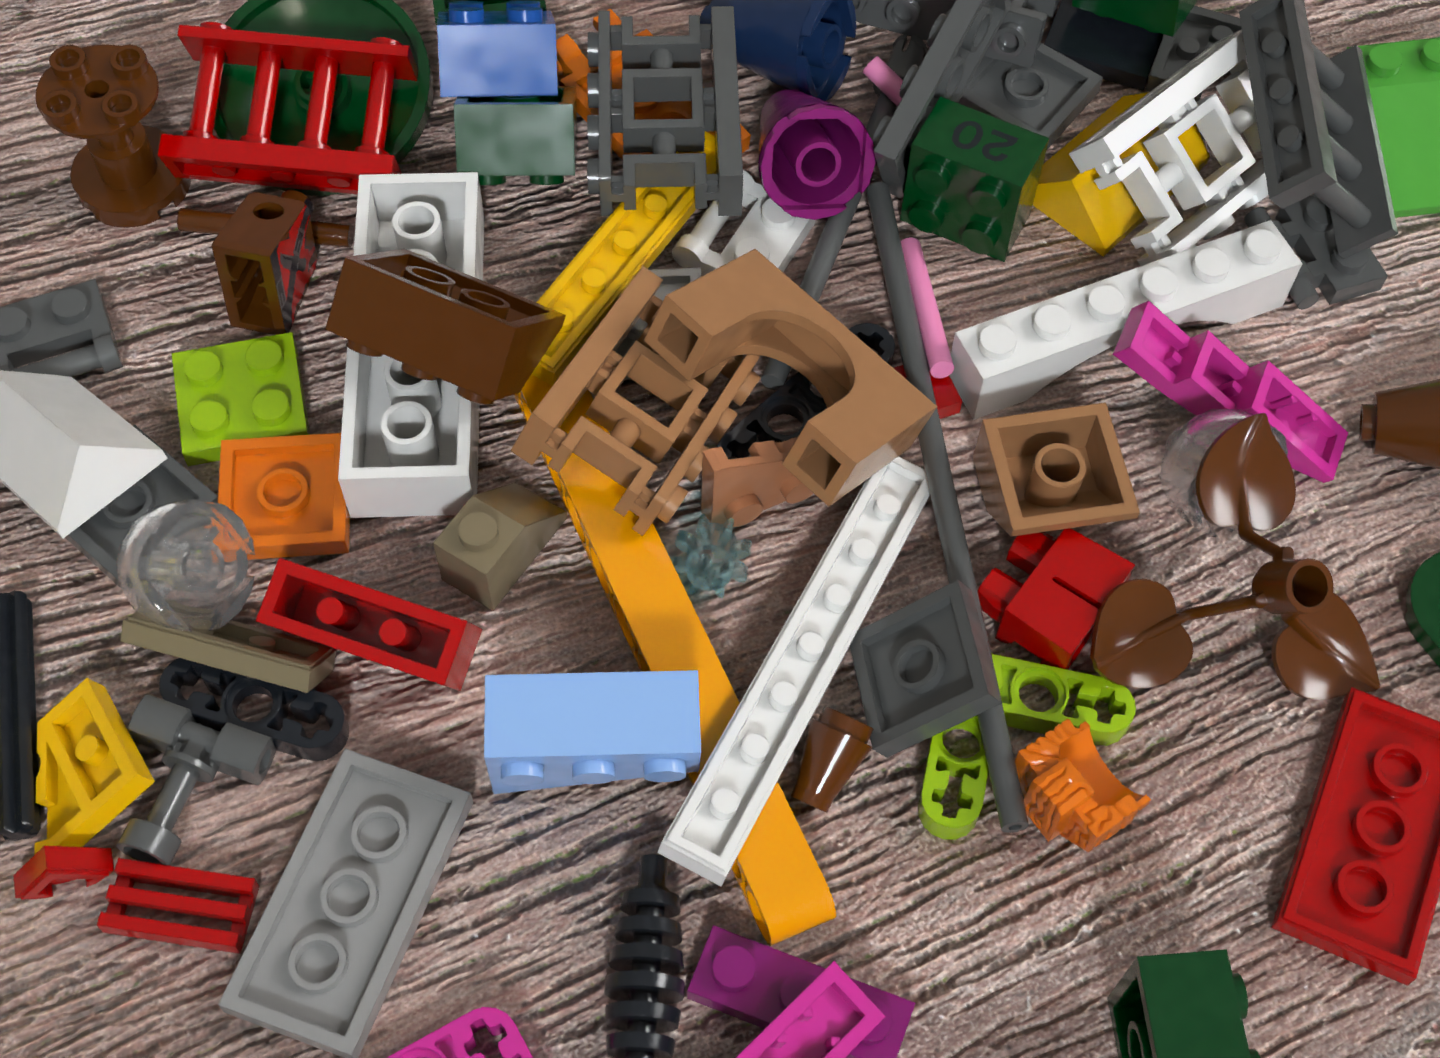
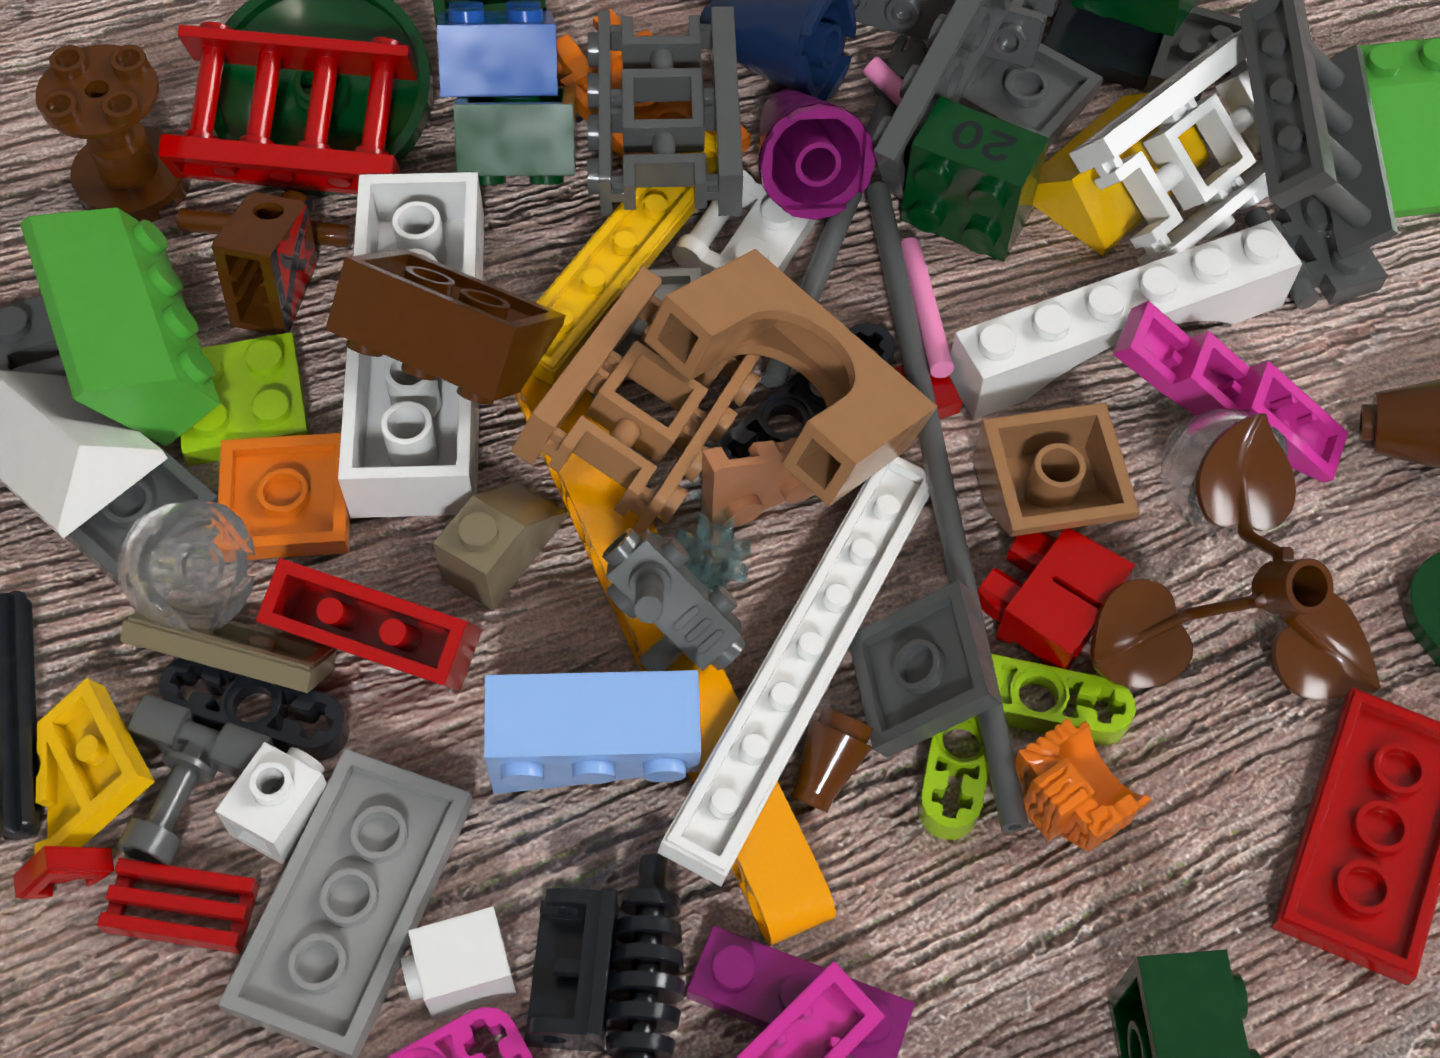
none -> bright green slope [20,207,221,447]
none -> white brick [215,742,327,866]
none -> white brick [401,906,517,1019]
none -> black hinge [524,888,619,1052]
none -> dark grey piece [602,528,746,671]

